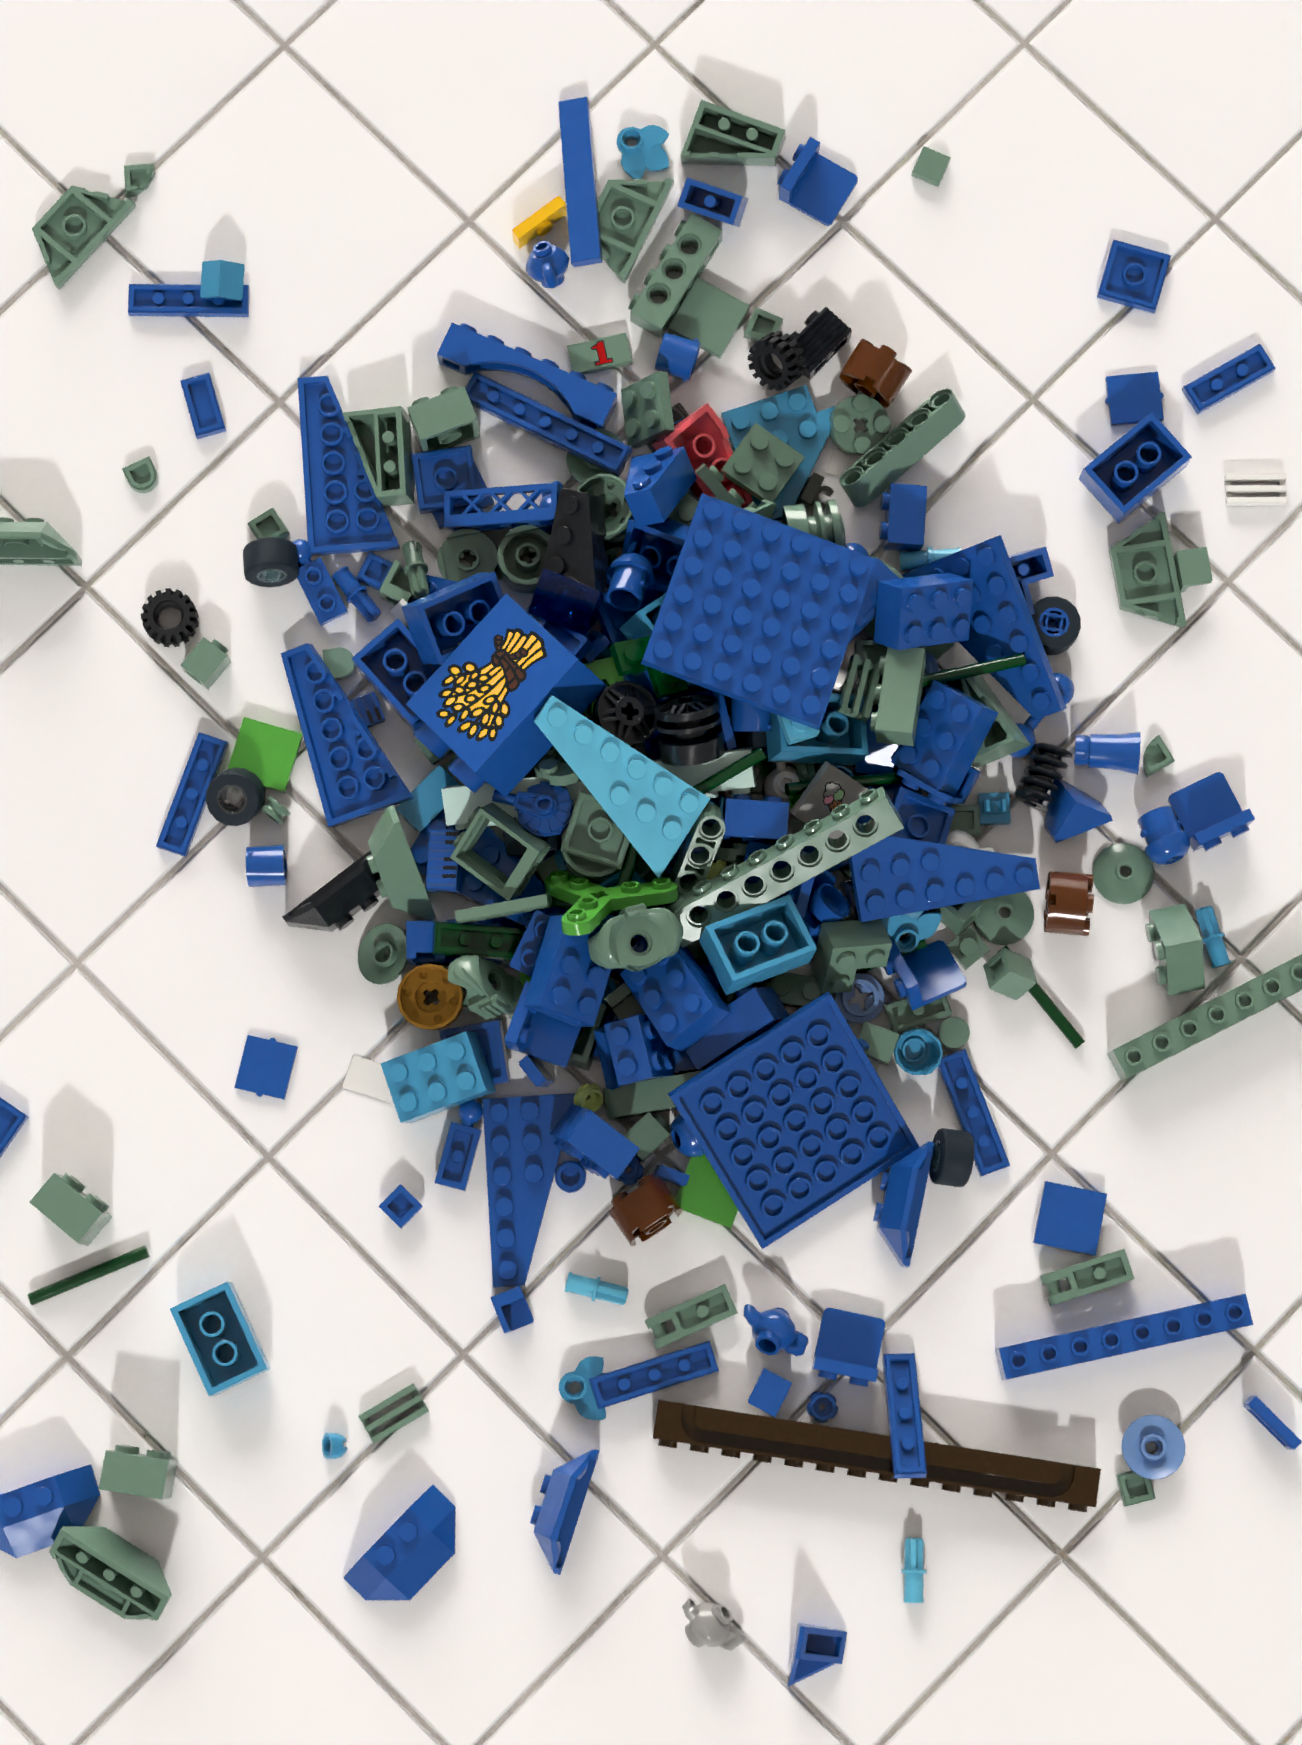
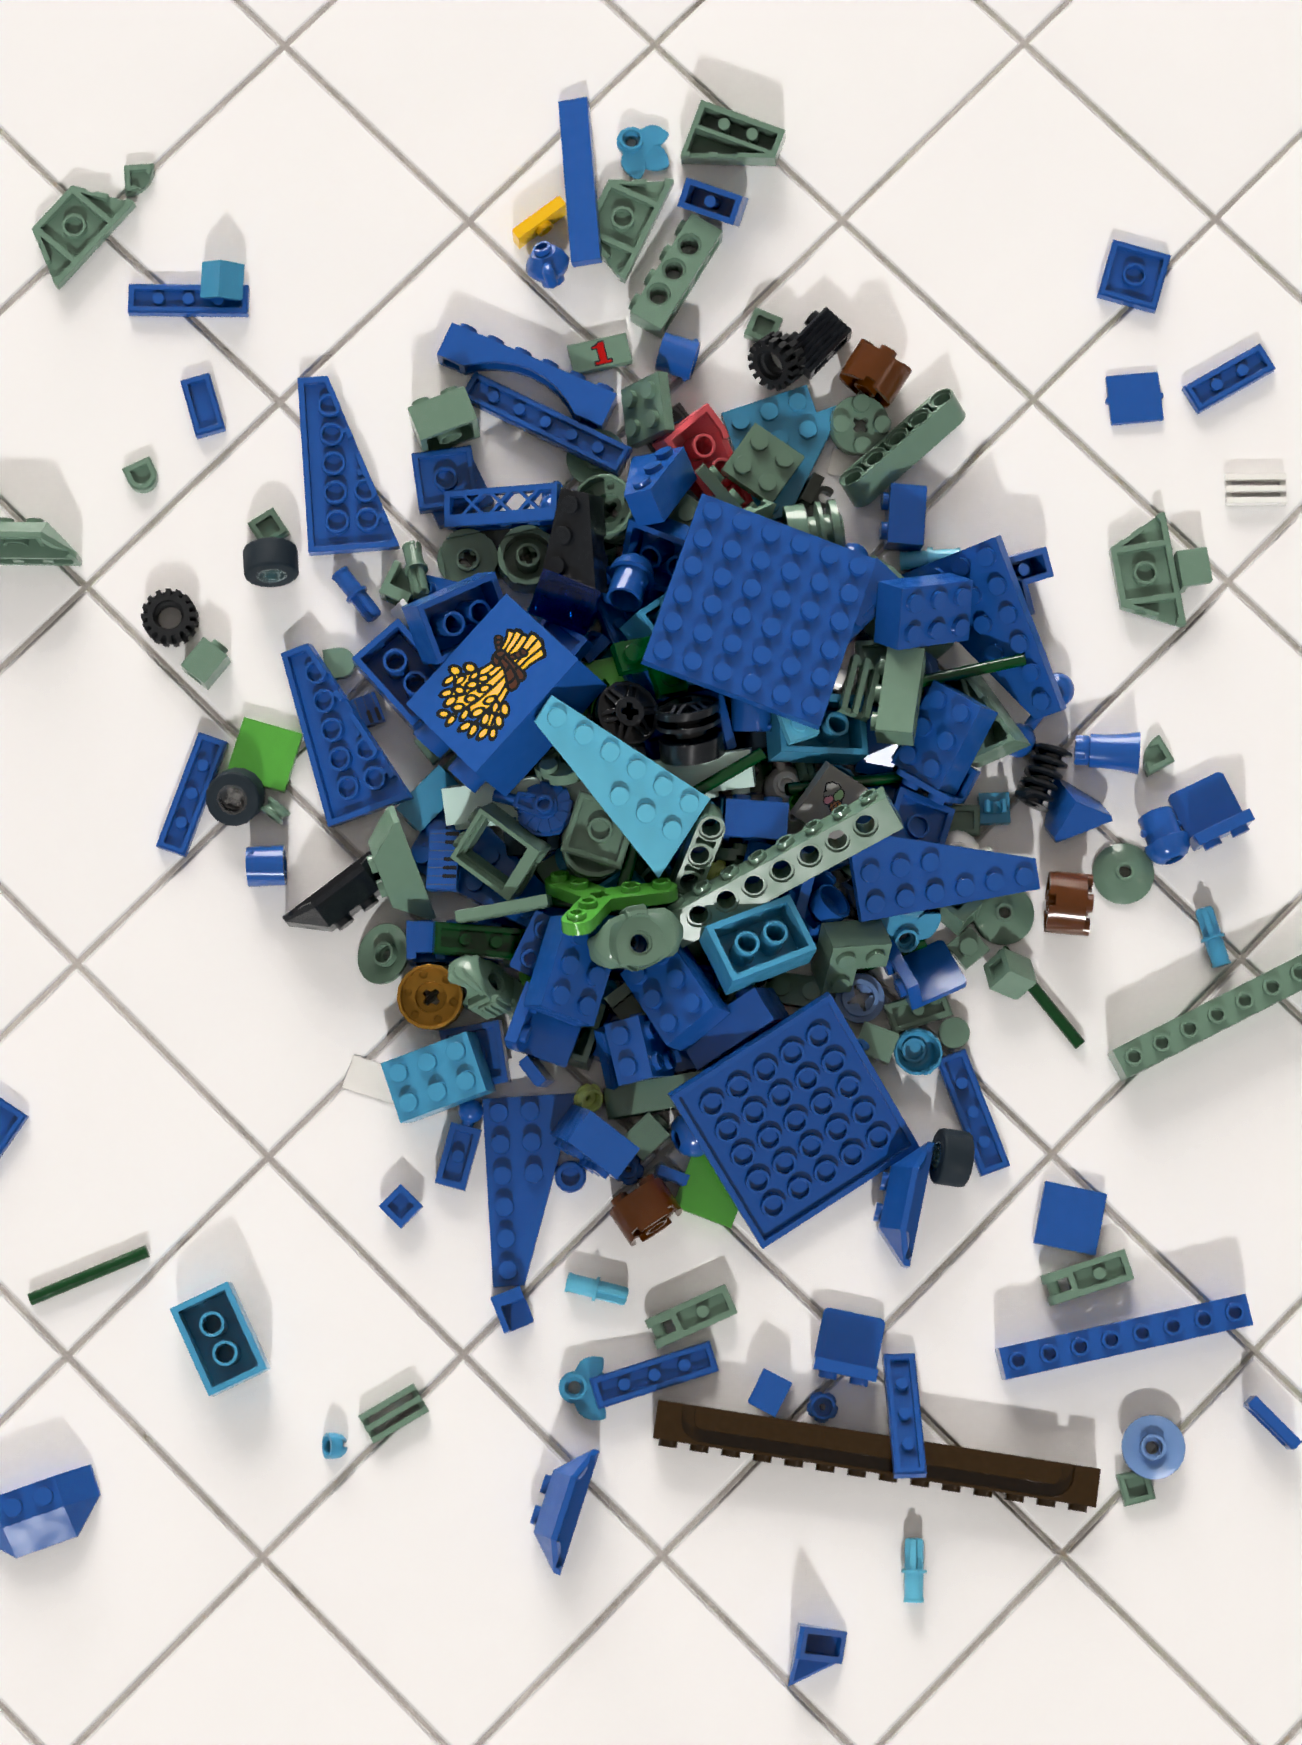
sand green brick [29,1173,112,1246] -> none
sand green wedge [49,1526,172,1620] -> none
sand green brick [99,1445,178,1500] -> none
blue piece [234,1035,298,1100] -> none
blue plate [293,539,348,626] -> none
sand green wedge [342,406,415,507] -> none
blue wedge [343,1485,456,1600] -> none
blue tile [356,551,393,591] -> none
sand green tile [668,277,750,359] -> none
light grey piece [682,1598,745,1650] -> none
blue piece [743,1304,808,1356] -> none
blue bracket [777,137,858,226] -> none
sand green tile [911,146,951,187] -> none
black wheel [1031,596,1081,655] -> none
blue brick [1079,412,1192,524] -> none
sand green brick [1145,903,1205,996] -> none

